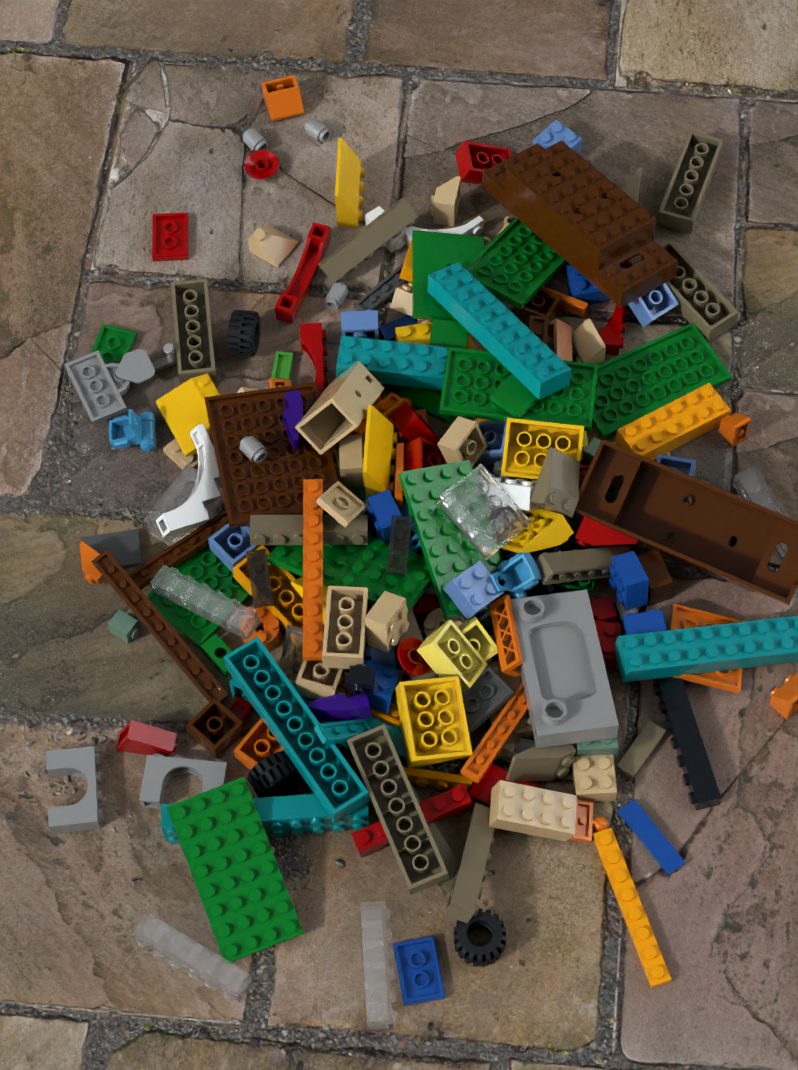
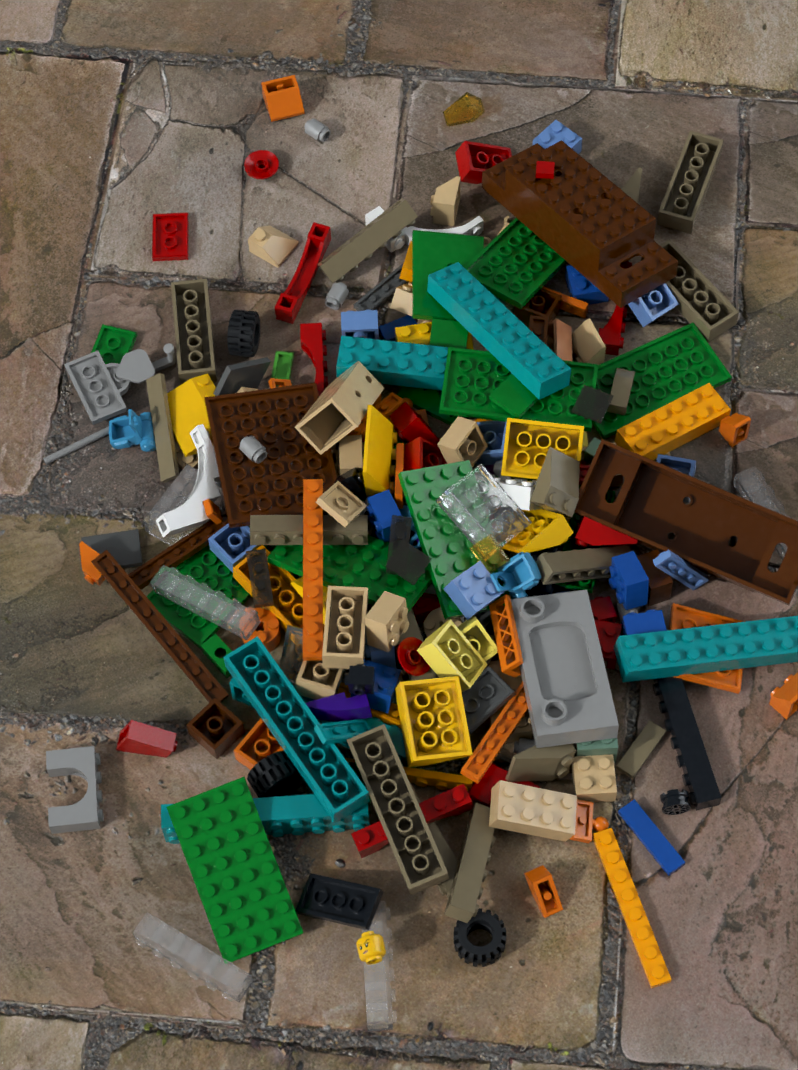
sand green brick [107,609,140,644] -> none
light grey arch [139,753,229,809] -> none
red plate [227,695,253,722] -> none
light grey brick [243,128,268,152] -> none
dark purple slope [283,390,303,451] -> none
yellow slope [335,138,365,228] -> none
blue tile [393,936,446,1006] -> none
none -> light grey bar [43,426,109,465]
none -> dark tan tile [146,373,180,483]
none -> orange tile [203,499,222,524]
none -> dark grey tile [213,357,271,396]
none -> black plate [295,873,384,930]
none -> black brick [334,467,365,495]
none -> yellow head [356,931,386,965]
none -> clear smoke piece [385,540,432,585]
none -> clear yellow slope [443,92,485,127]
none -> clear yellow piece [469,534,510,573]
none -> orange slope [524,865,563,918]
none -> red tile [536,161,555,179]
none -> clear smoke piece [572,385,613,423]
none -> dark tan slope [607,368,635,416]
none -> medium blue plate [653,549,709,591]
none -> black wheel [660,789,691,815]

